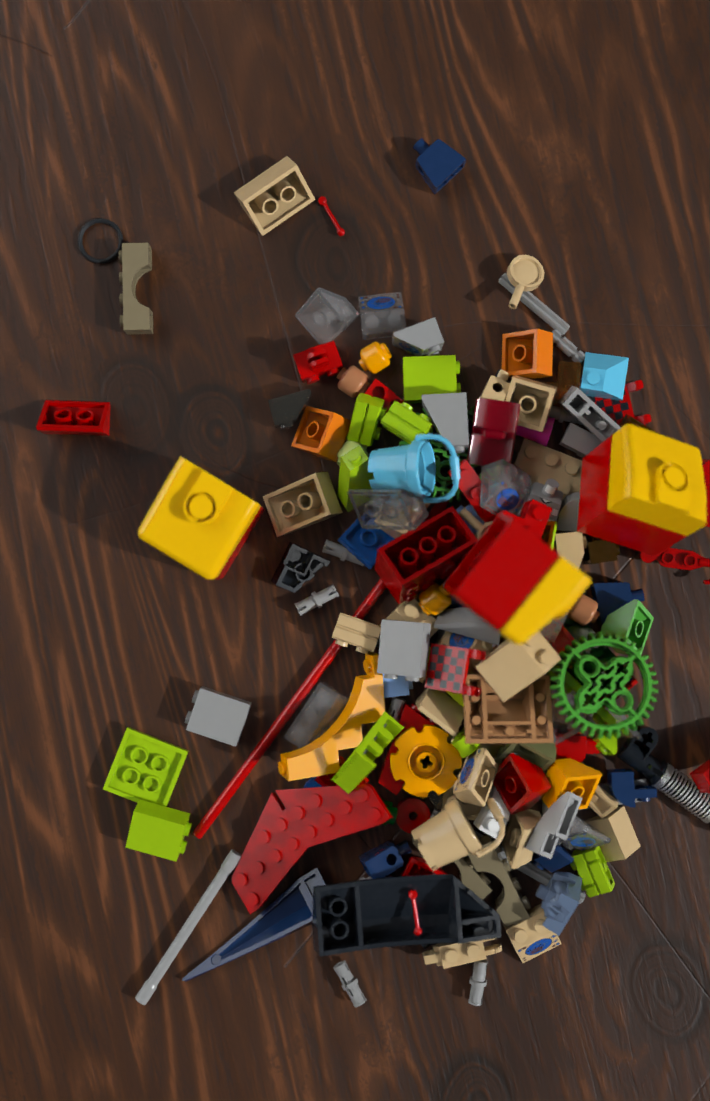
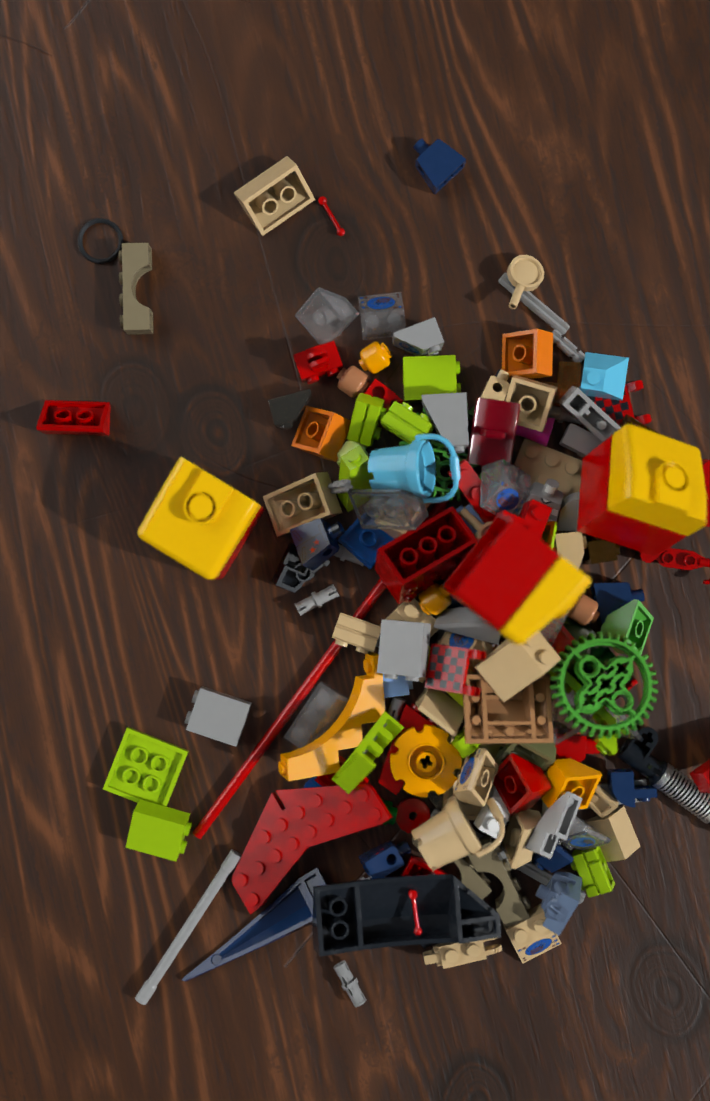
light grey pin [468,959,488,1006] -> none
none -> dark blue torso [290,518,345,570]
none -> light grey axle [328,479,353,494]

